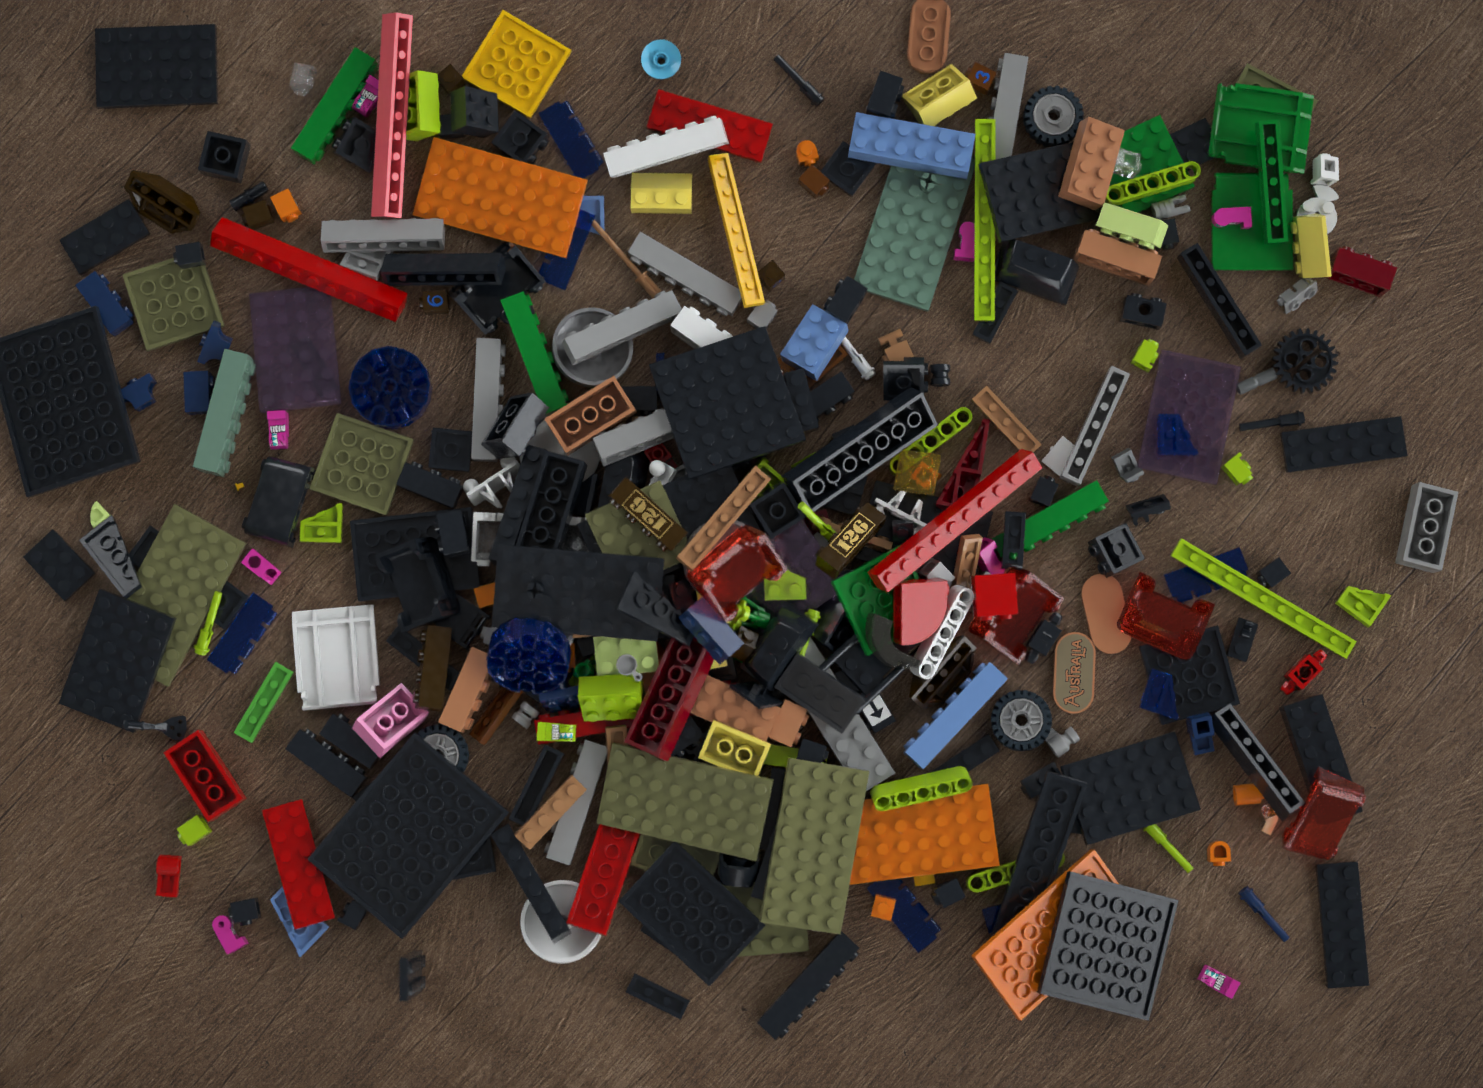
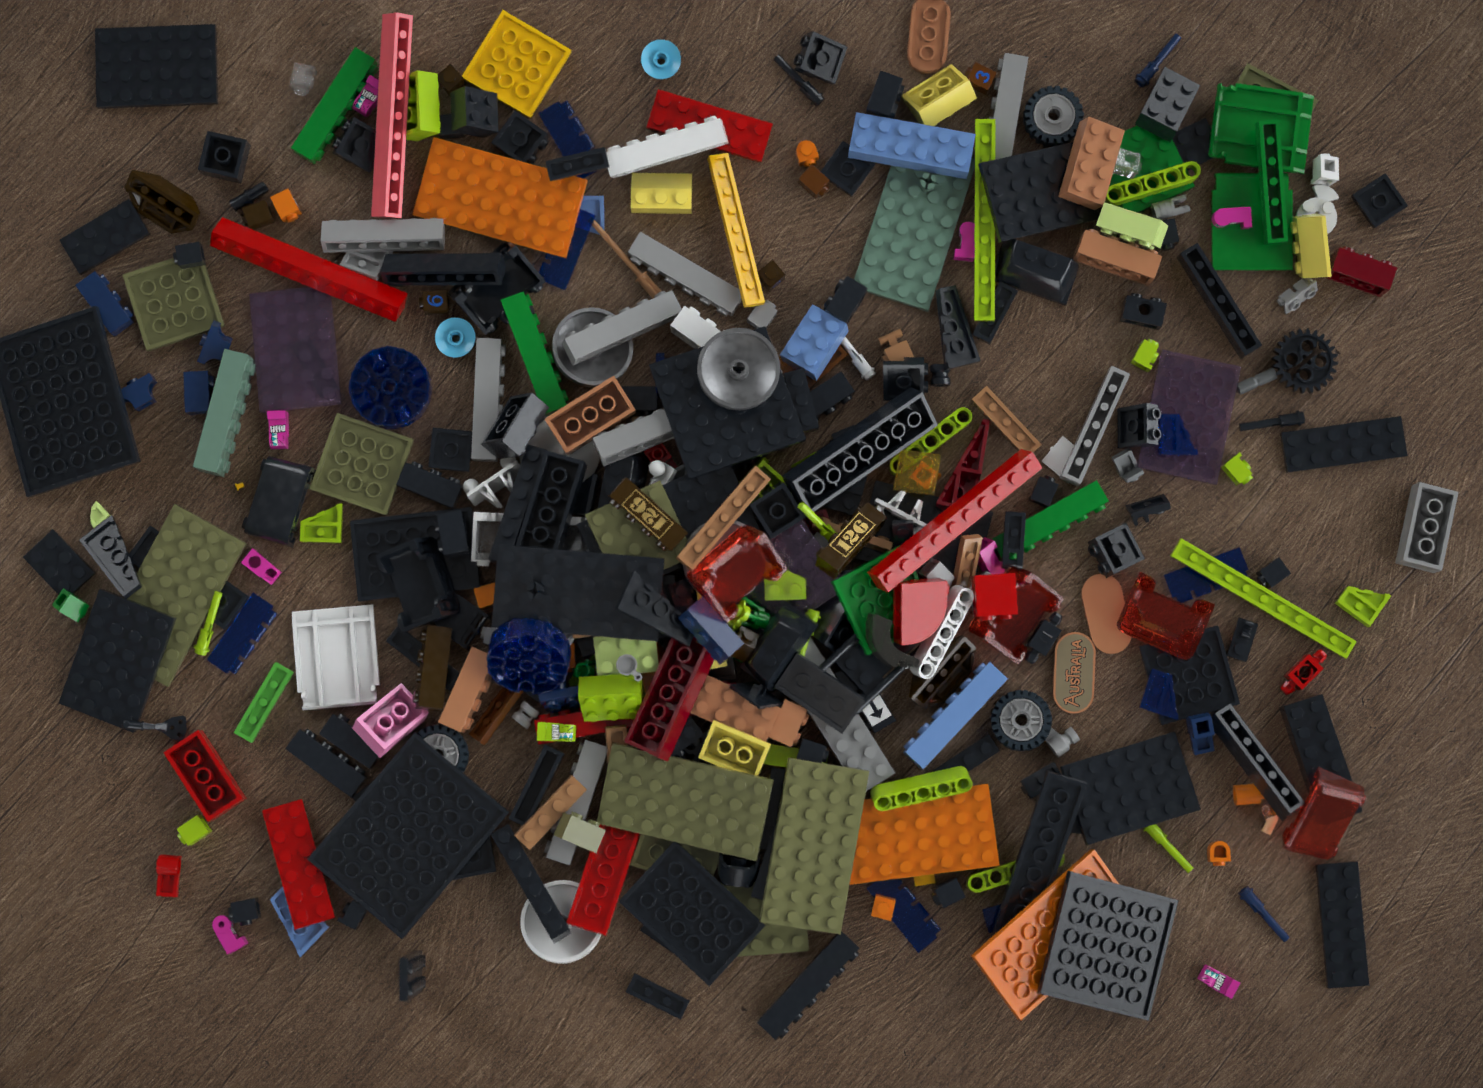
none -> green brick [52,588,89,622]
none -> medium azure dish [435,317,476,358]
none -> black plate [545,147,610,182]
none -> brick [554,811,606,853]
none -> flat silver dish [697,328,780,410]
none -> black plate [793,31,848,85]
none -> black wing [936,285,981,370]
none -> black plate [1117,403,1161,449]
none -> dark blue pin [1135,34,1181,88]
none -> black brick [1135,67,1200,142]
none -> black plate [1351,173,1408,229]

